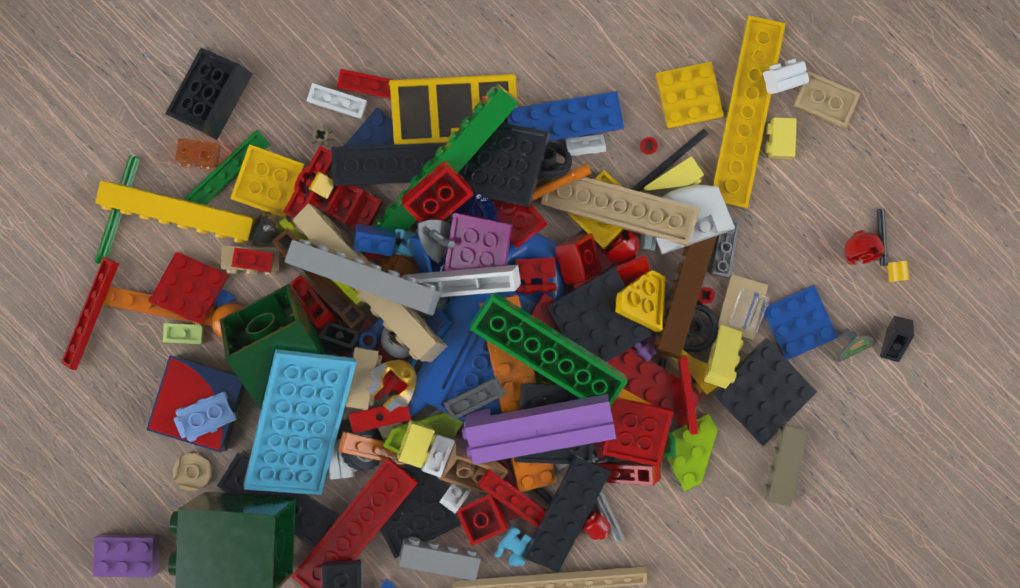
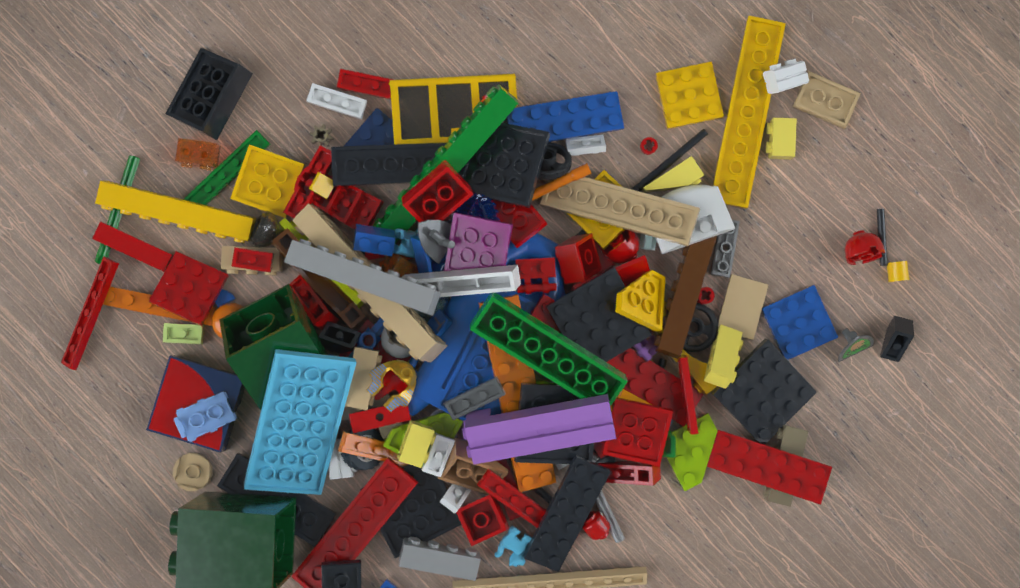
medium lavender brick [93,534,160,577] -> none
clear panel [729,289,770,335] -> none
none -> red tile [92,221,173,272]
none -> red plate [707,430,833,505]

